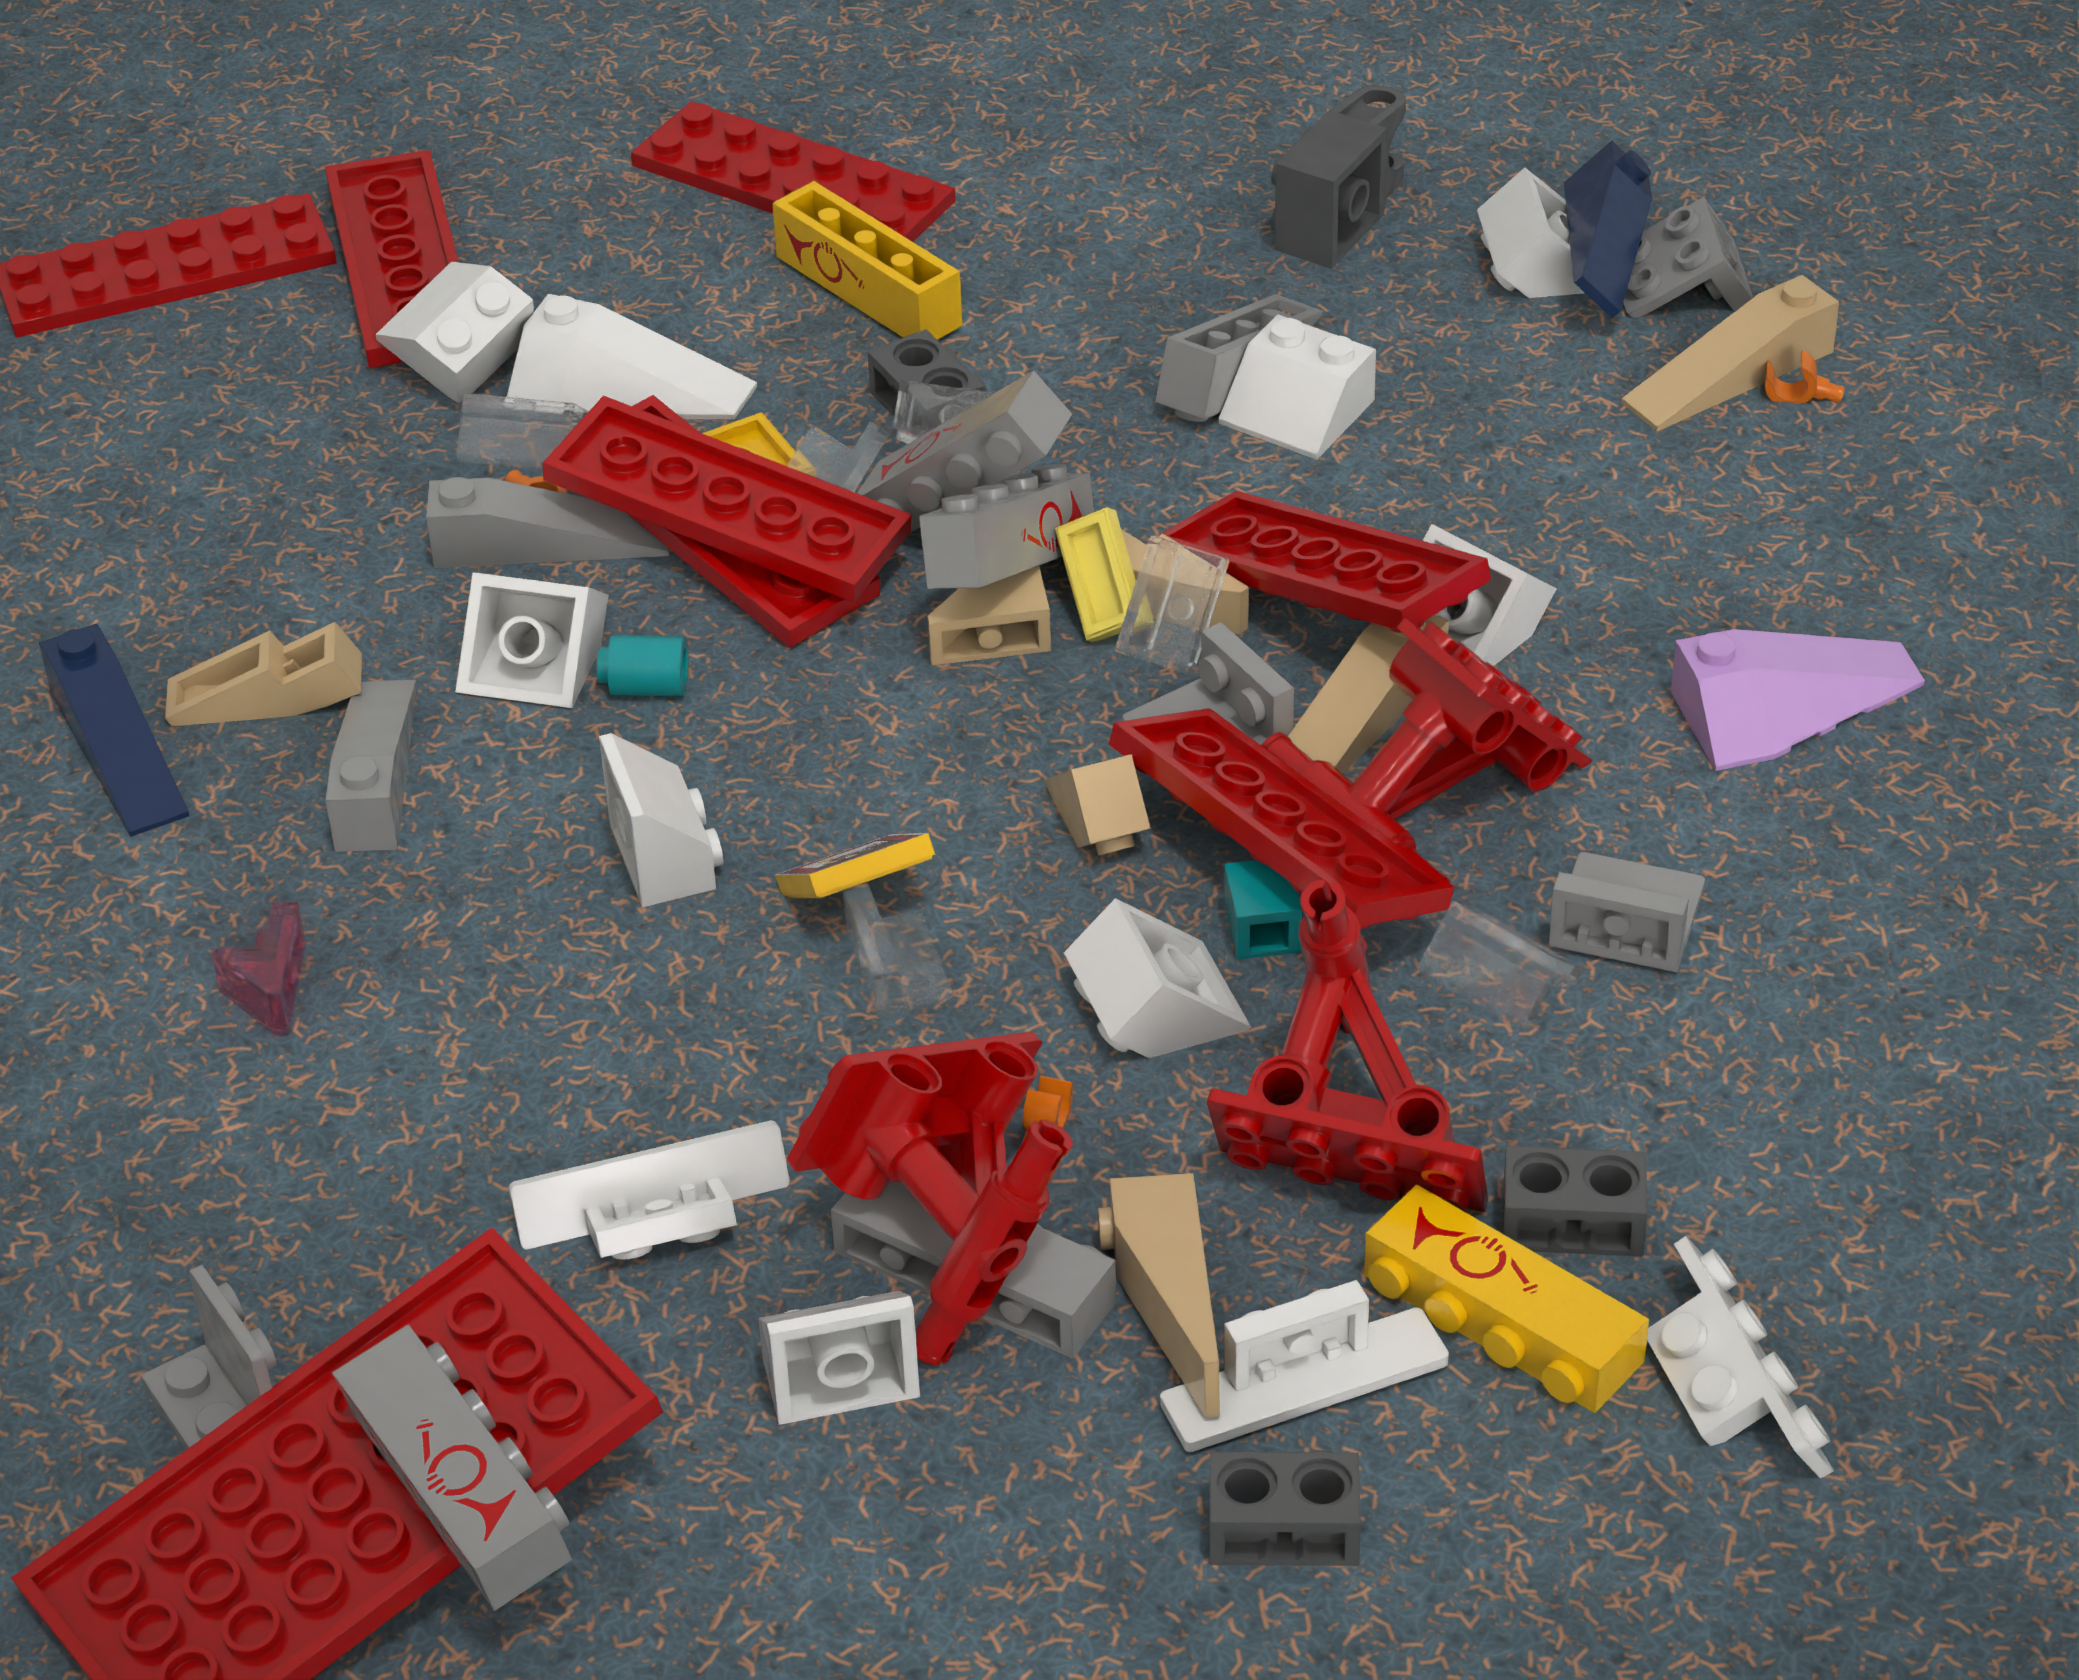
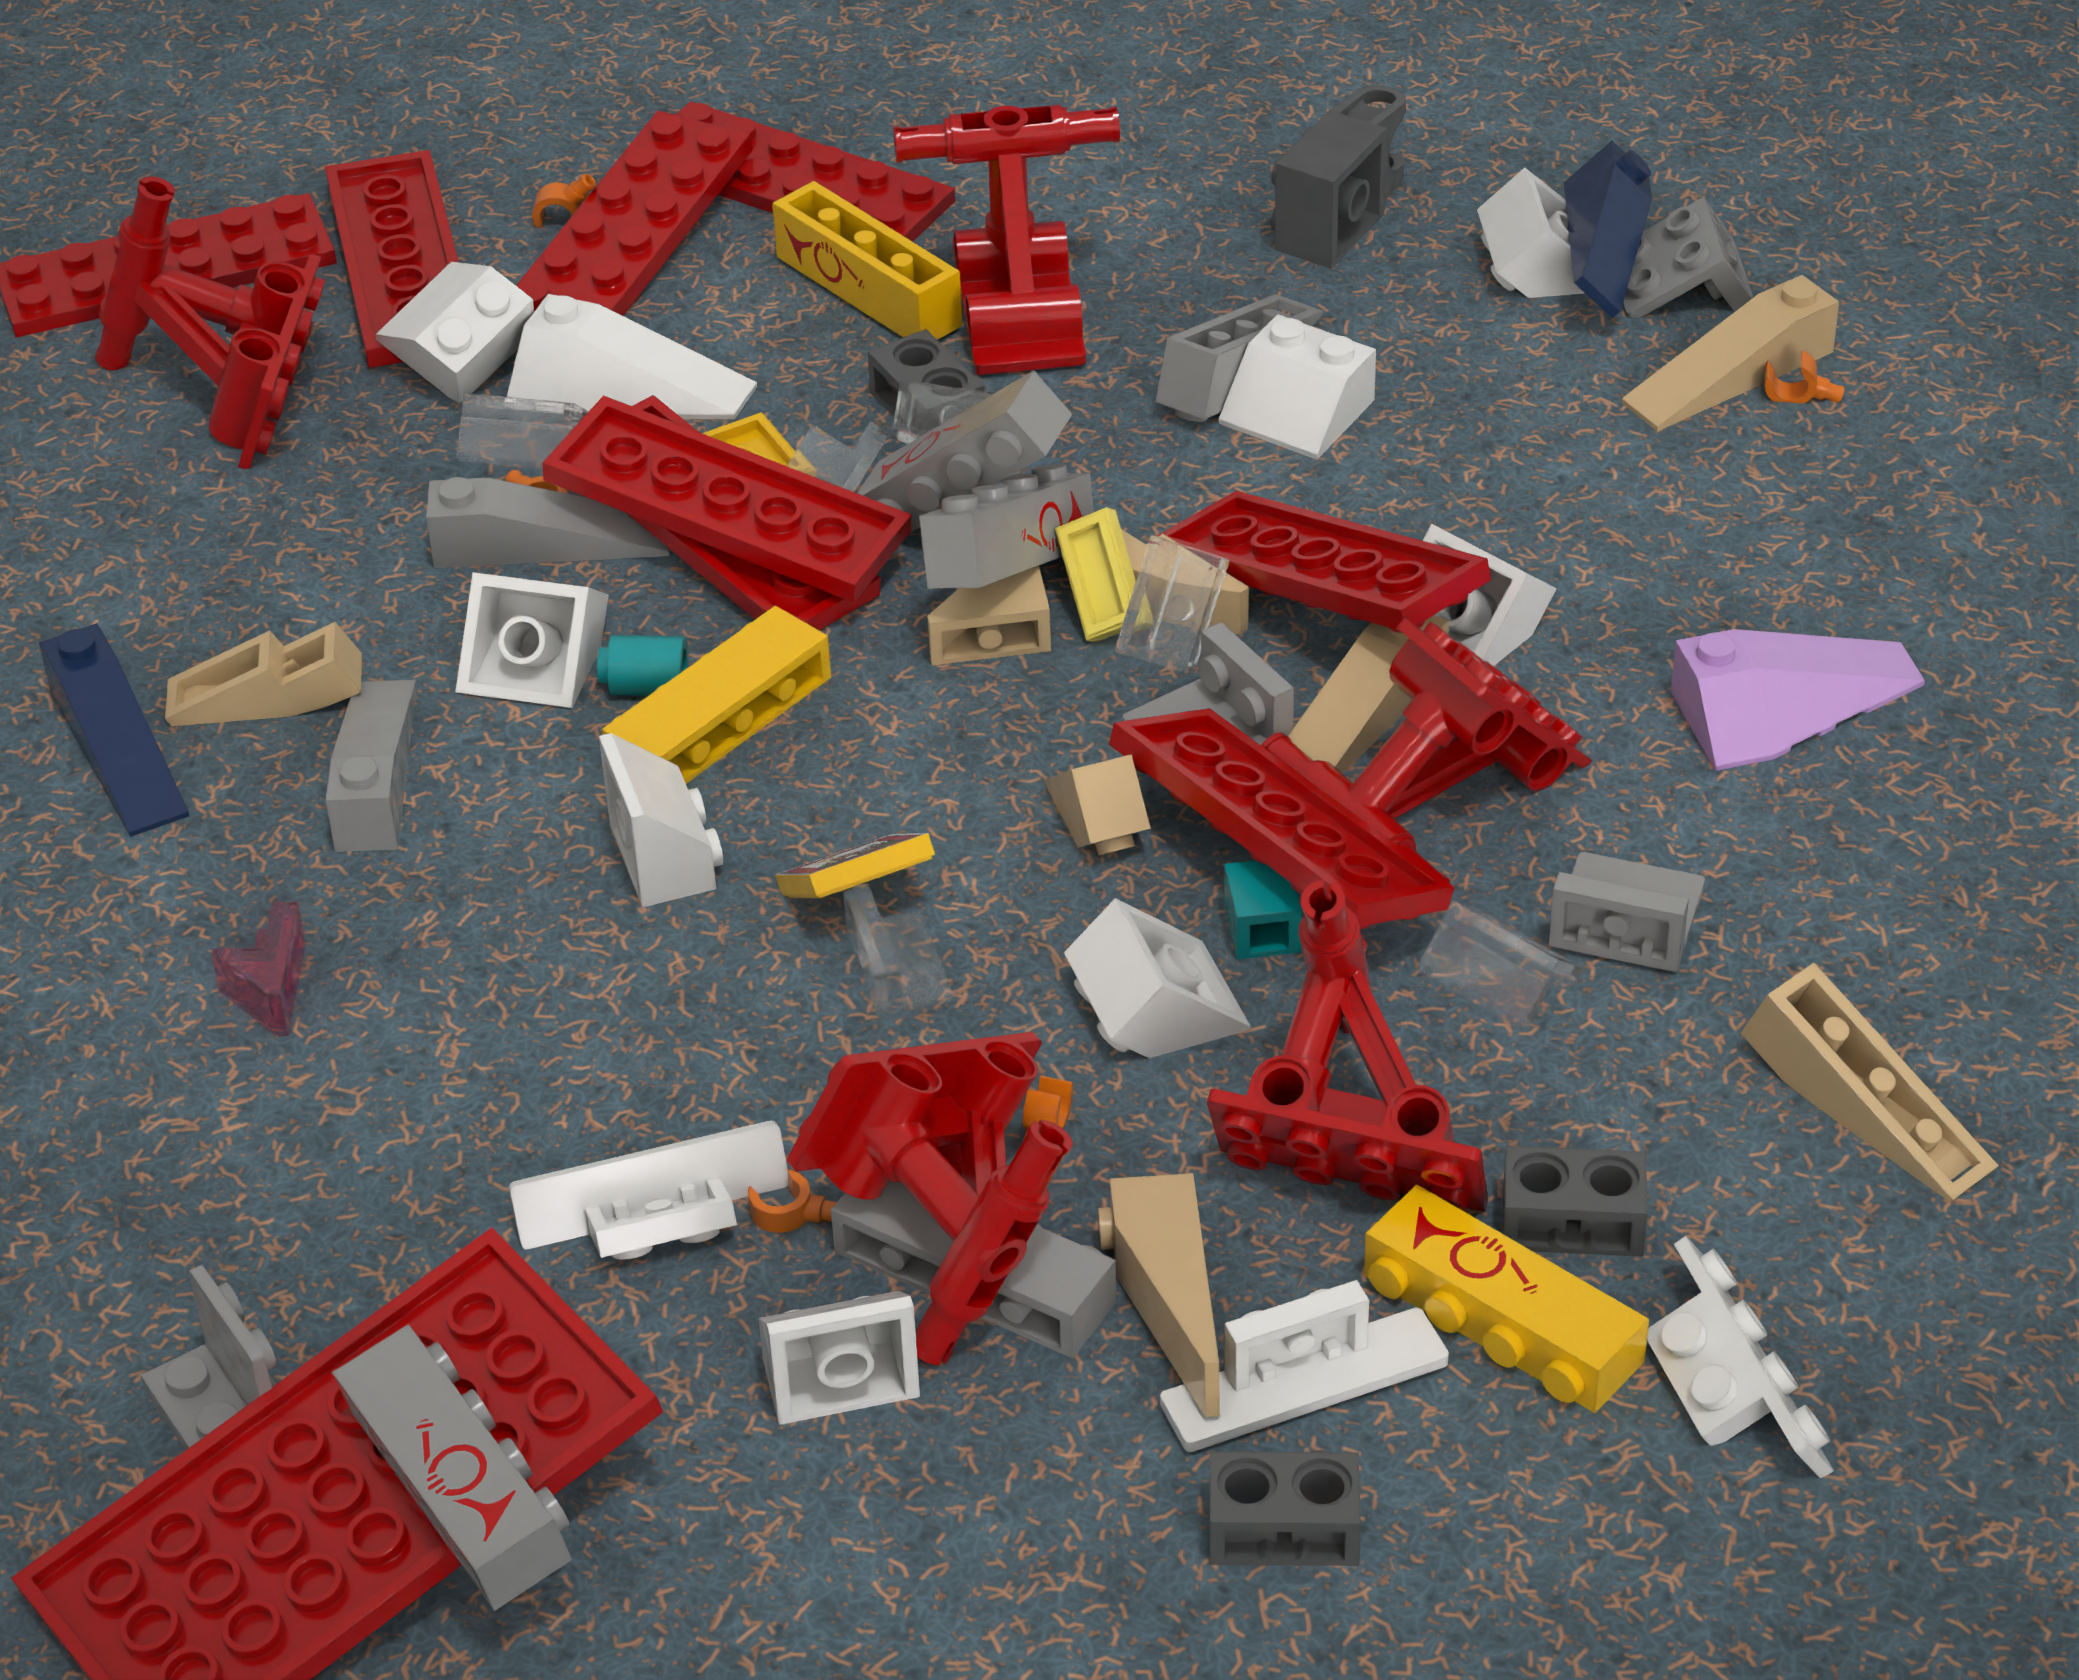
none -> red plate [95,176,326,469]
none -> red plate [516,110,753,316]
none -> orange piece [532,174,596,228]
none -> yellow brick [602,606,831,784]
none -> orange piece [748,1169,837,1233]
none -> red plate [893,105,1120,375]
none -> tan slope [1740,963,1999,1203]

